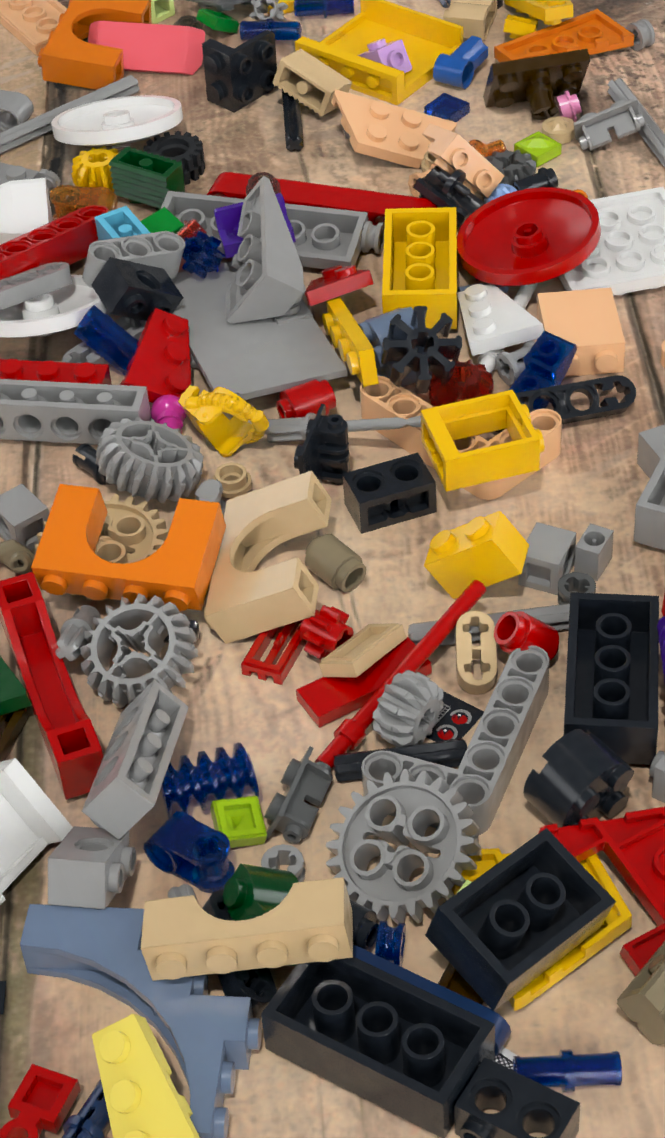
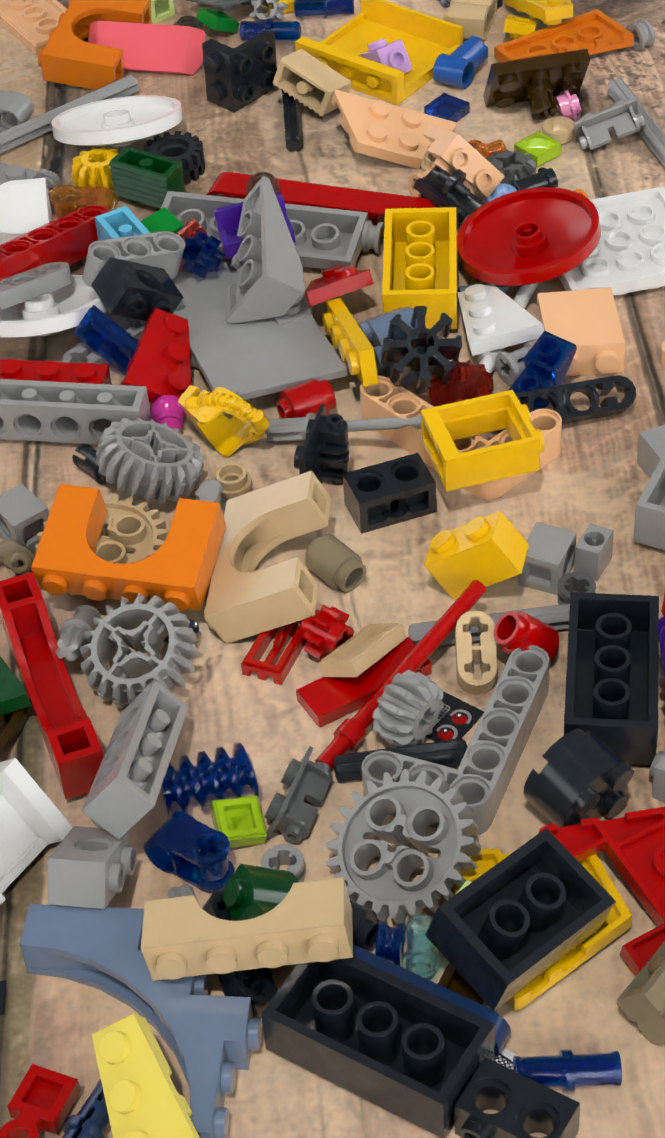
none -> clear light blue pin [401,915,441,980]

